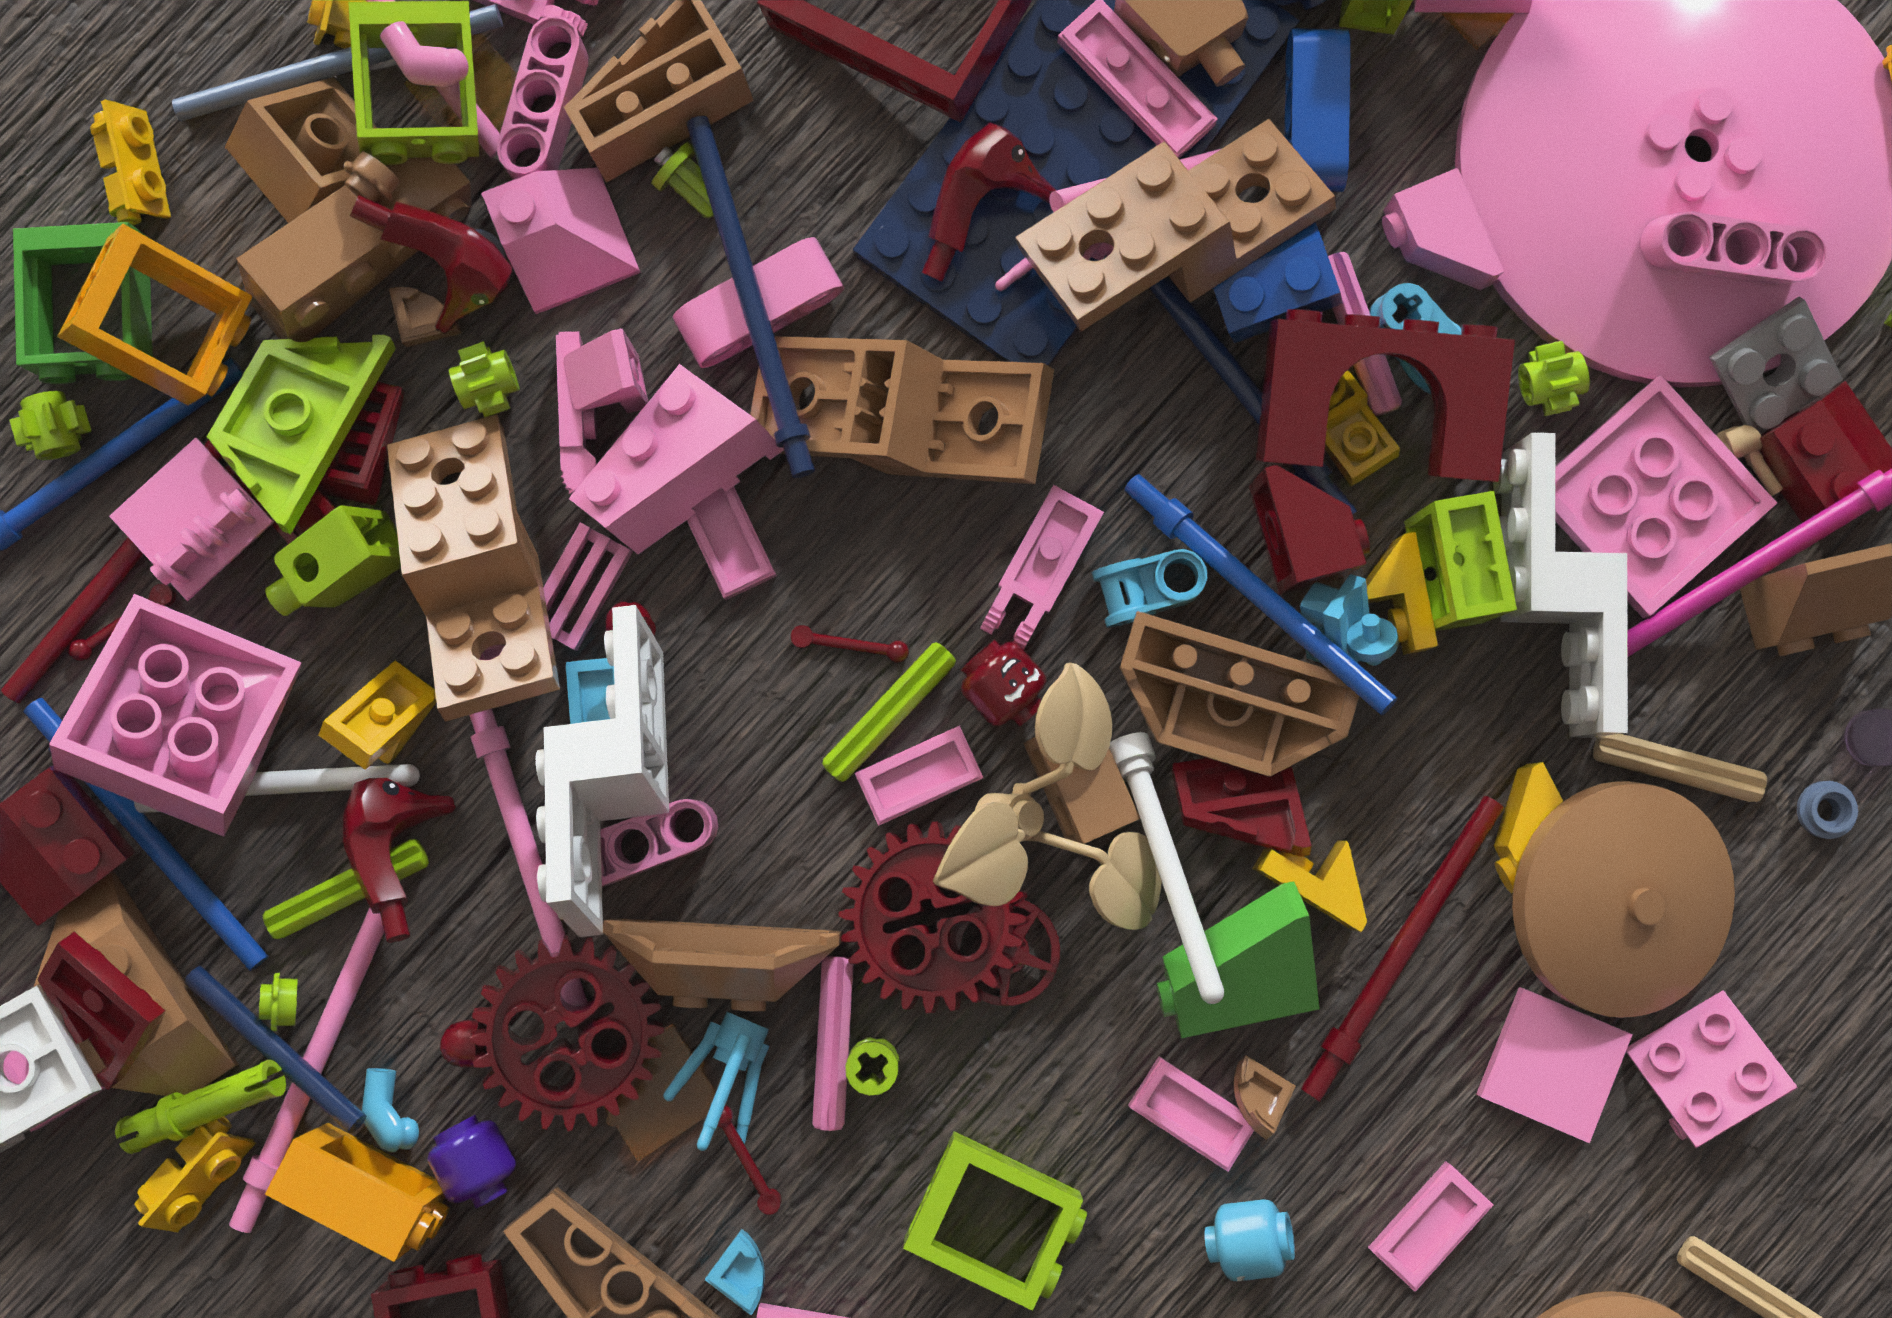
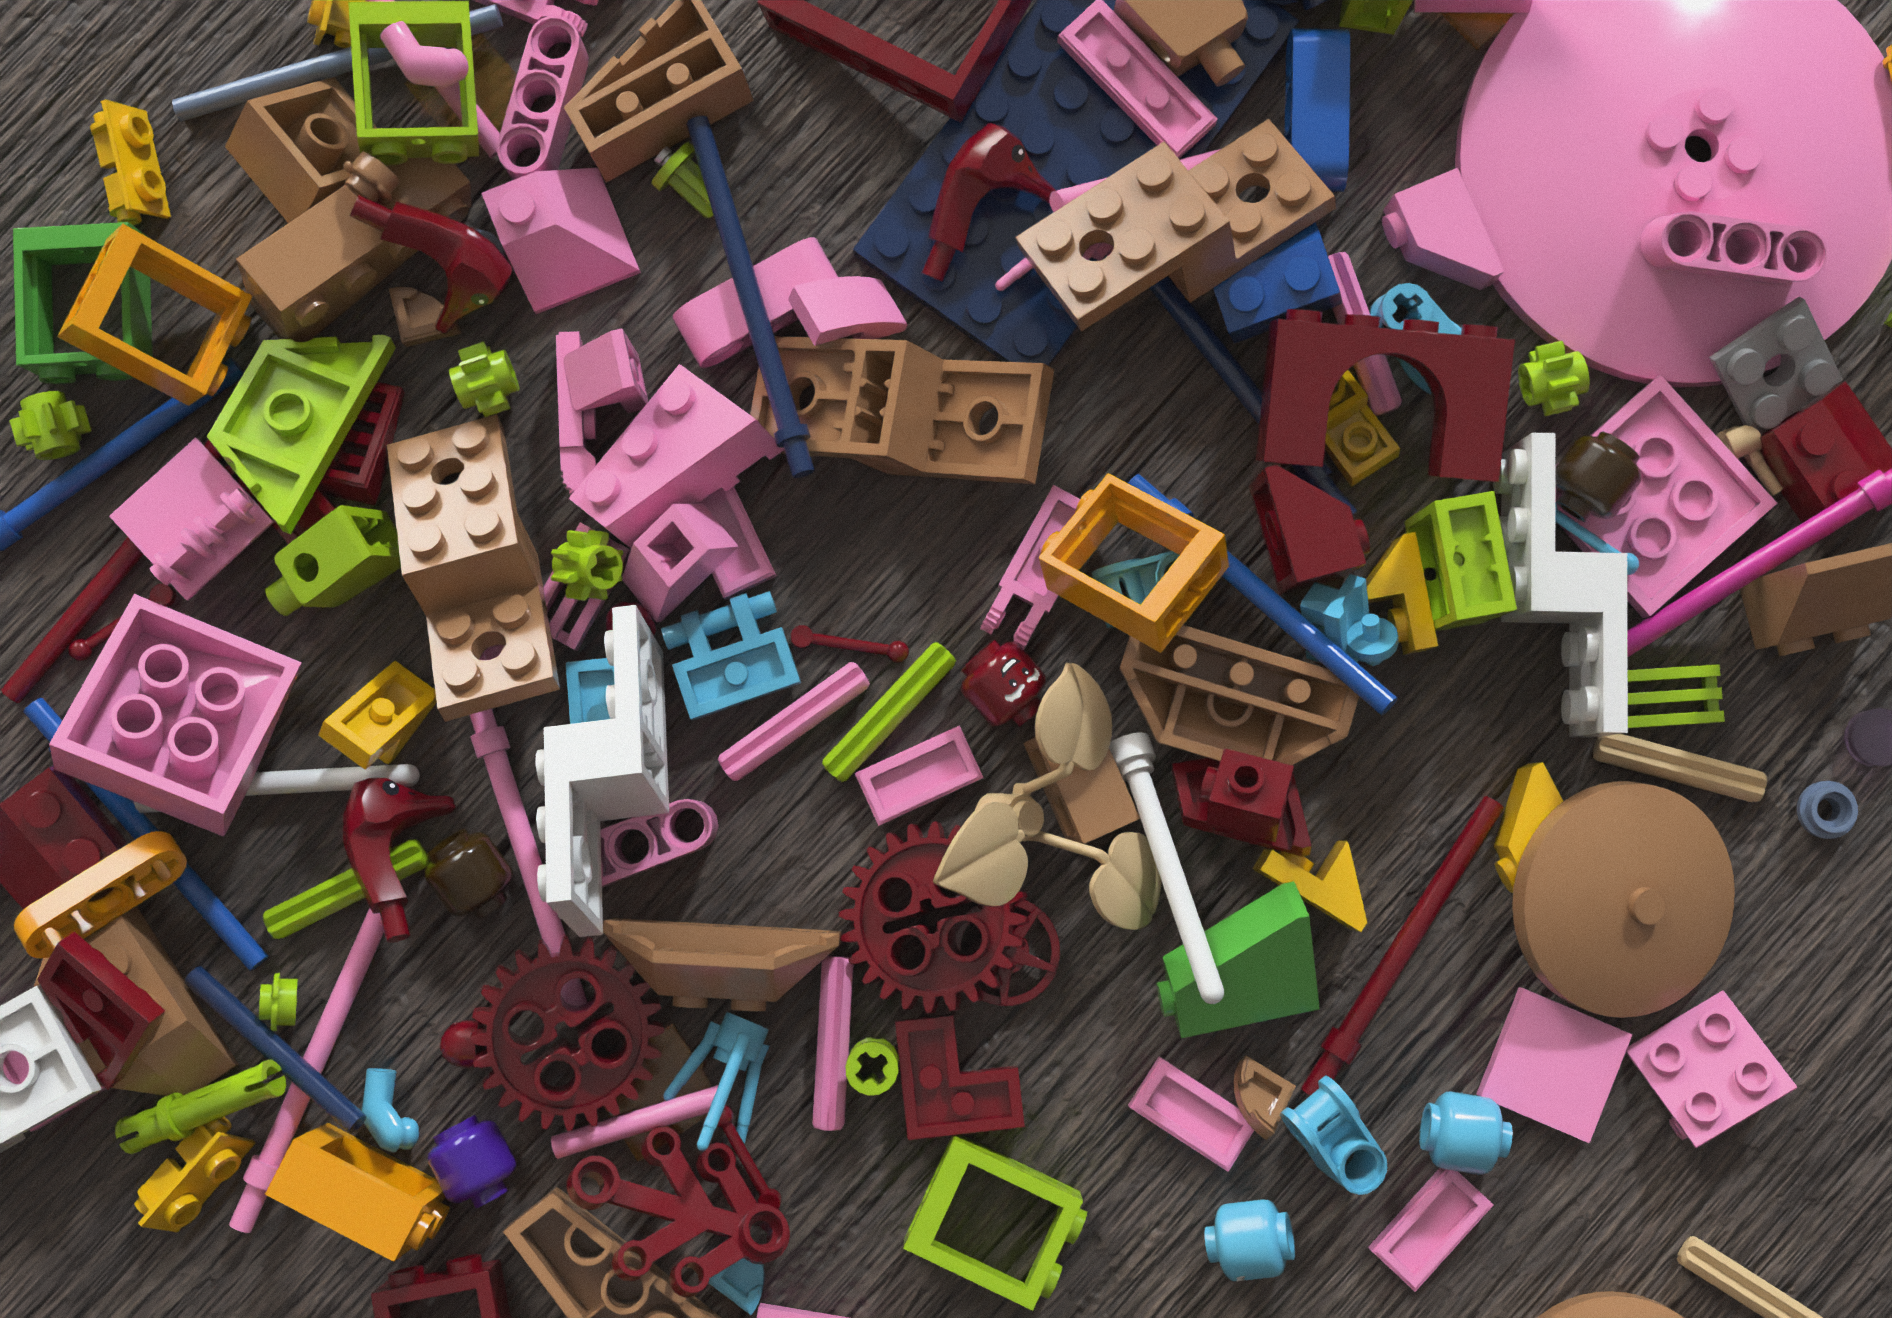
none -> light orange beam [14,831,187,959]
none -> dark brown head [424,828,513,918]
none -> lime gear [551,530,624,601]
none -> bright pink bar [551,1085,725,1159]
none -> dark red plant [567,1126,790,1298]
none -> bright pink slope [622,503,739,622]
none -> medium azure plate [661,591,801,720]
none -> bright pink axle [718,662,870,781]
none -> bright pink slope [788,276,908,346]
none -> dark red plate [895,1014,1025,1140]
none -> light orange window [1039,473,1229,653]
none -> dark red brick [1199,748,1294,842]
none -> medium azure piece [1280,1075,1387,1195]
none -> medium azure head [1420,1091,1512,1175]
none -> dark brown head [1555,431,1642,522]
none -> medium azure hinge [1555,502,1639,575]
none -> lime tile [1627,664,1725,728]

